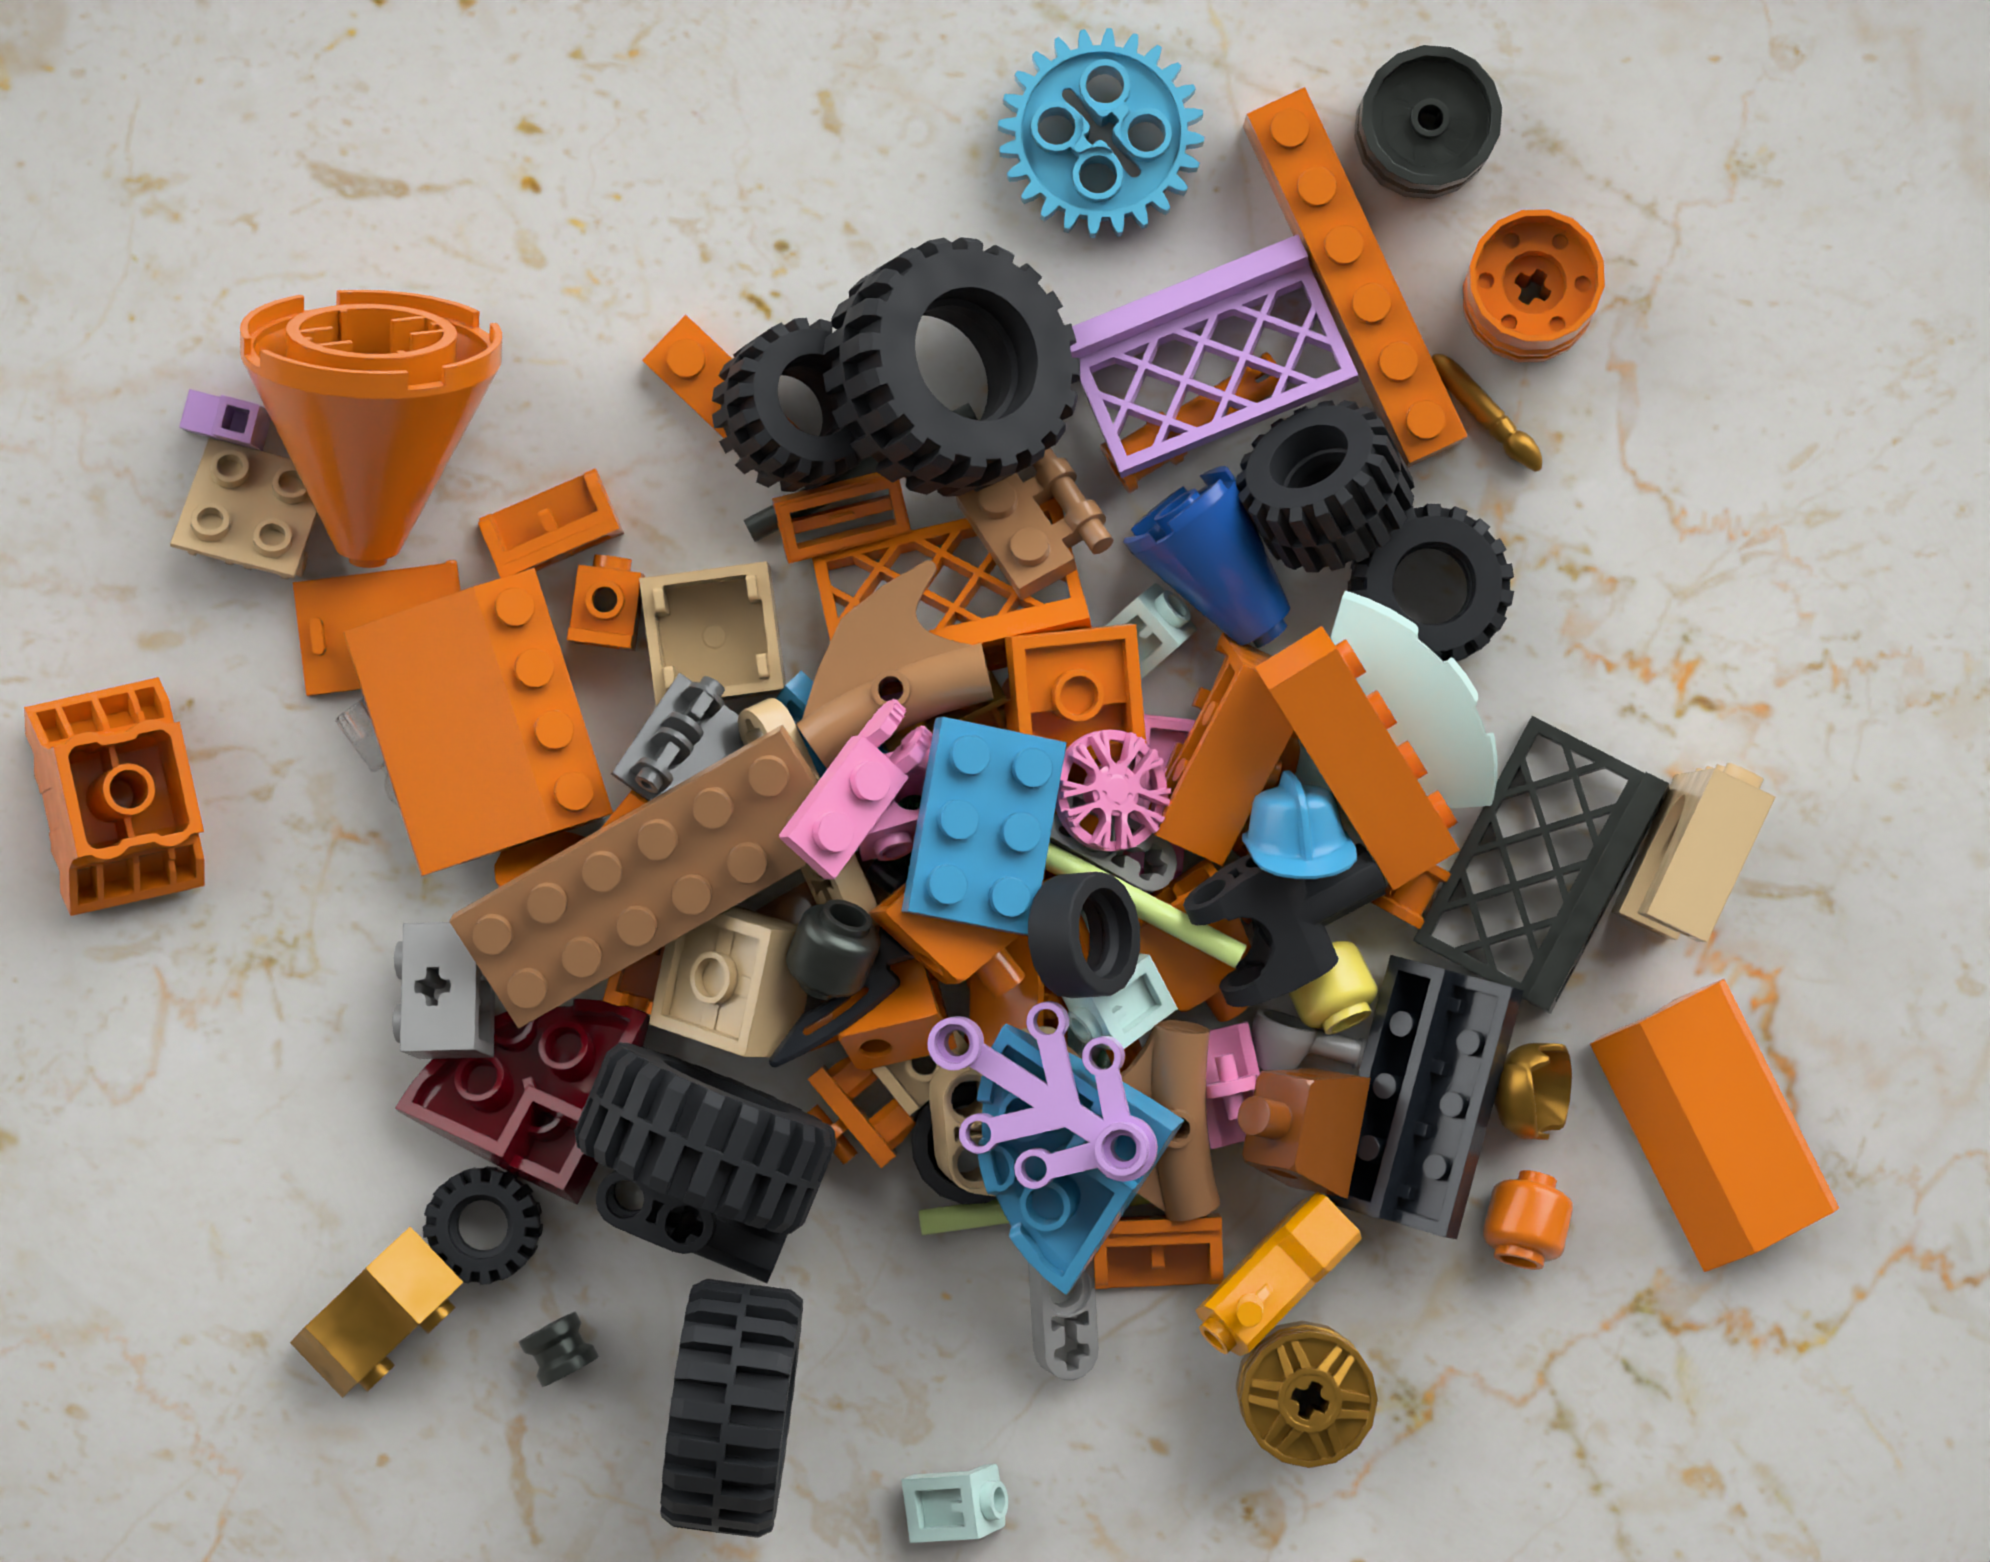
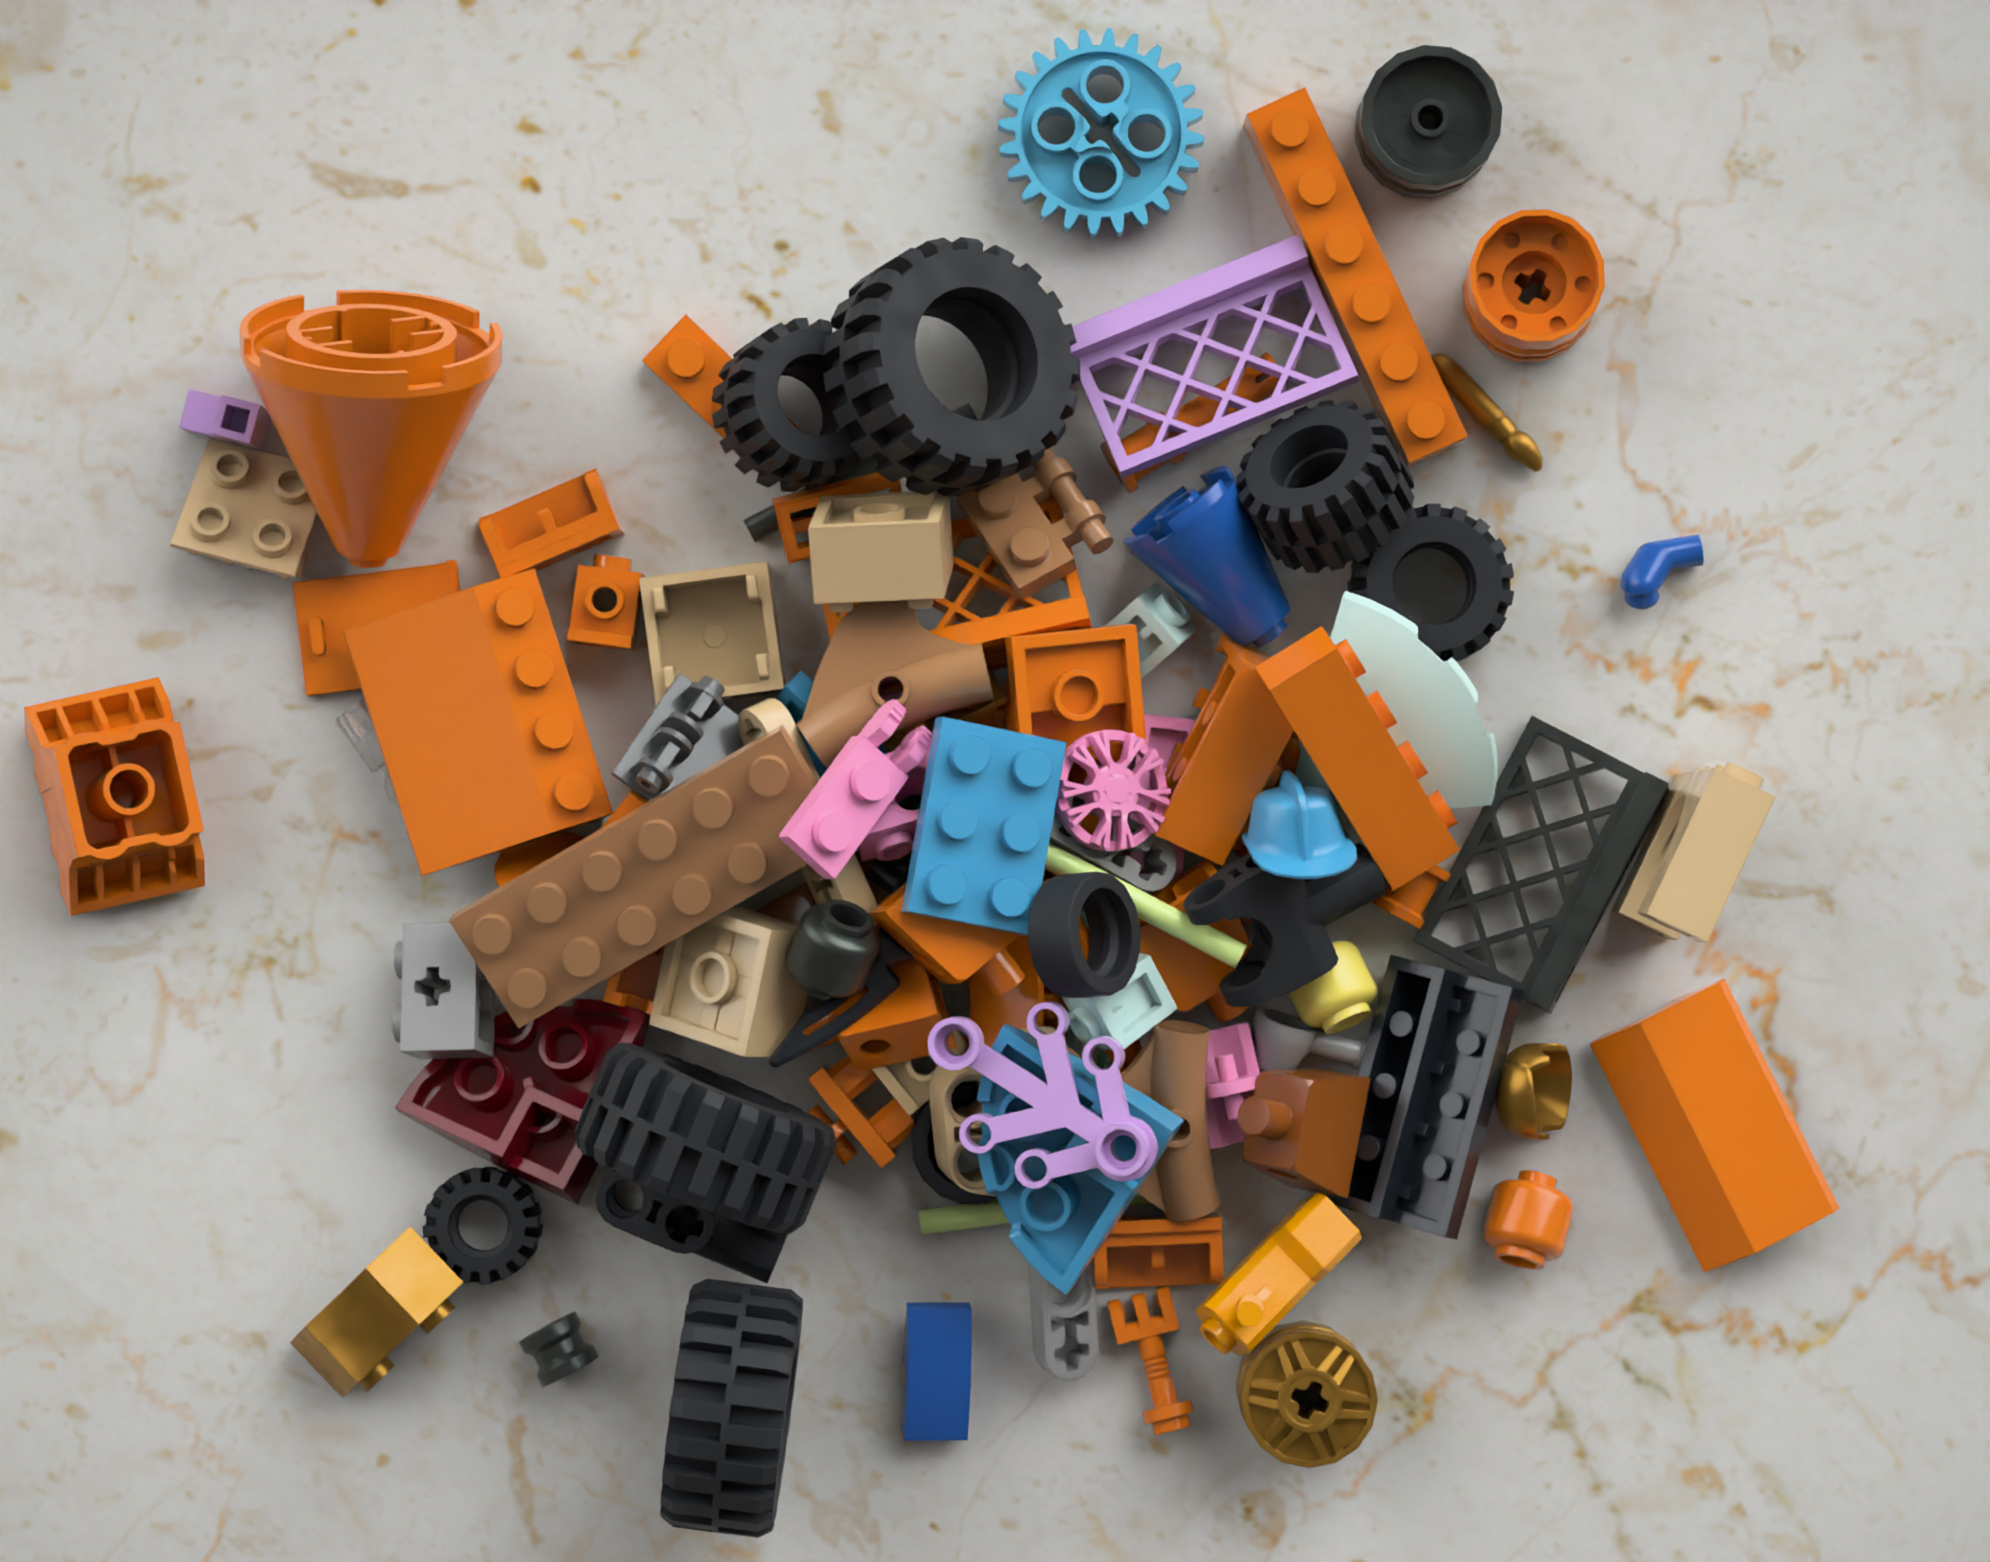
light aqua bracket [901,1464,1008,1543] -> none
none -> tan container [808,490,954,612]
none -> blue slope [901,1302,972,1441]
none -> orange hinge [1107,1286,1194,1436]
none -> blue arm [1621,534,1704,610]

